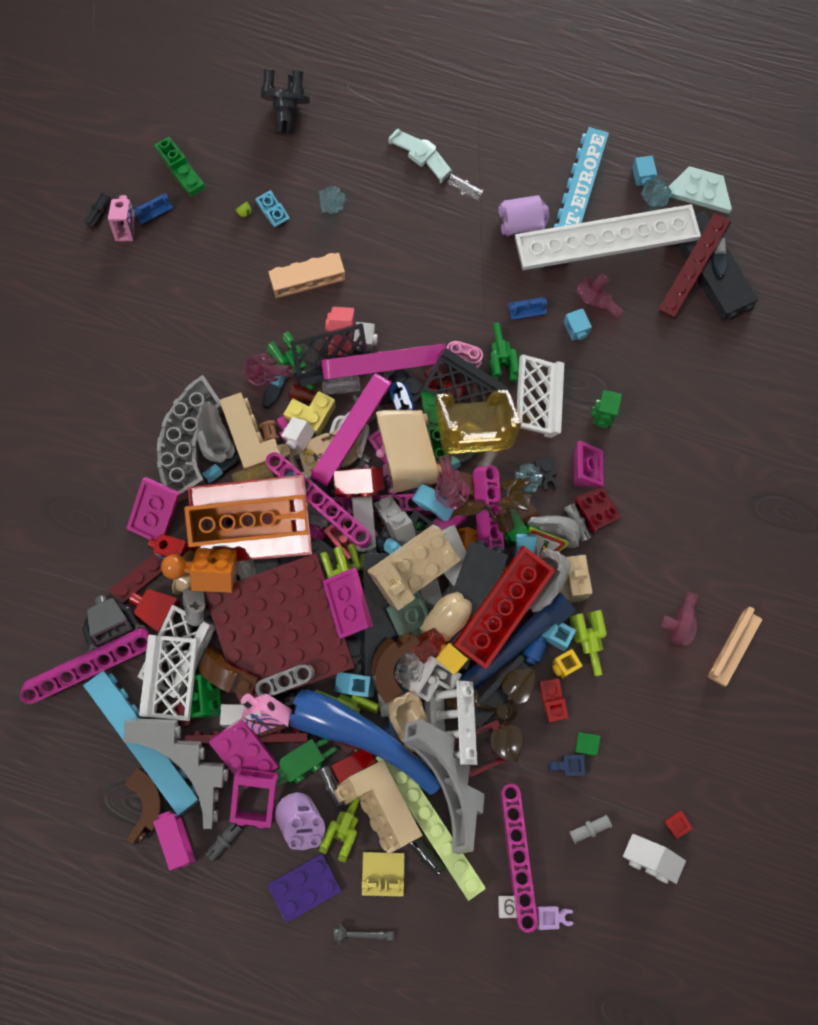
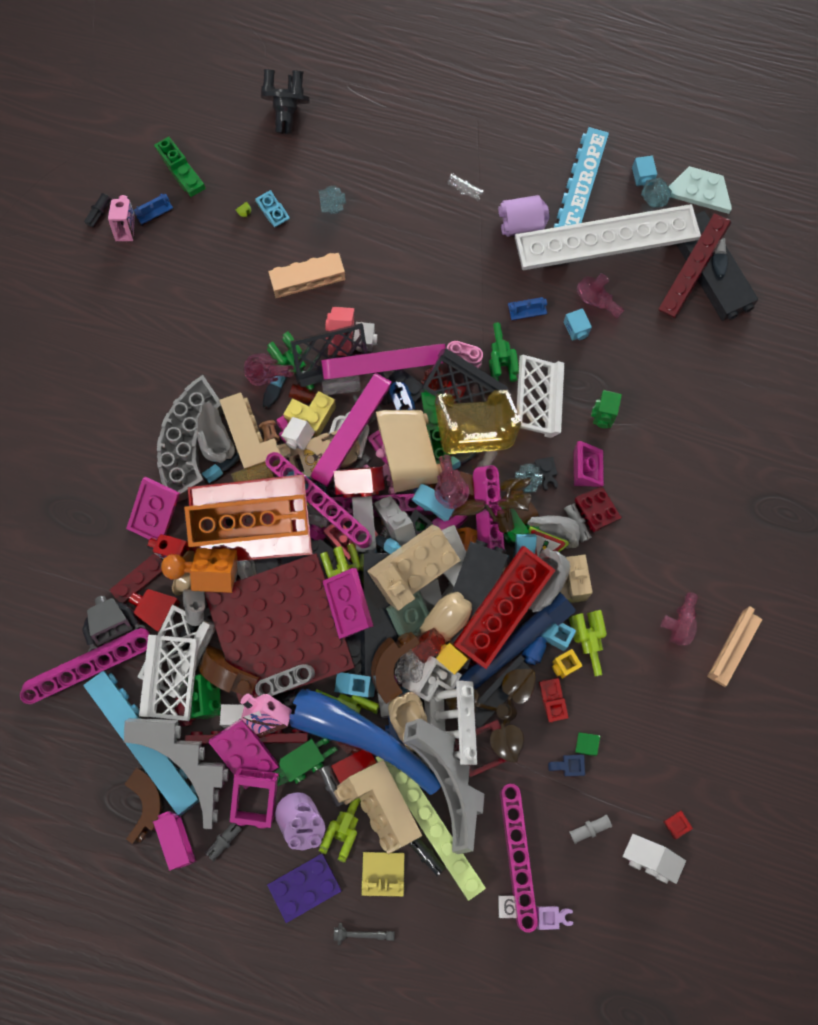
light aqua plate [388,129,453,183] -> none

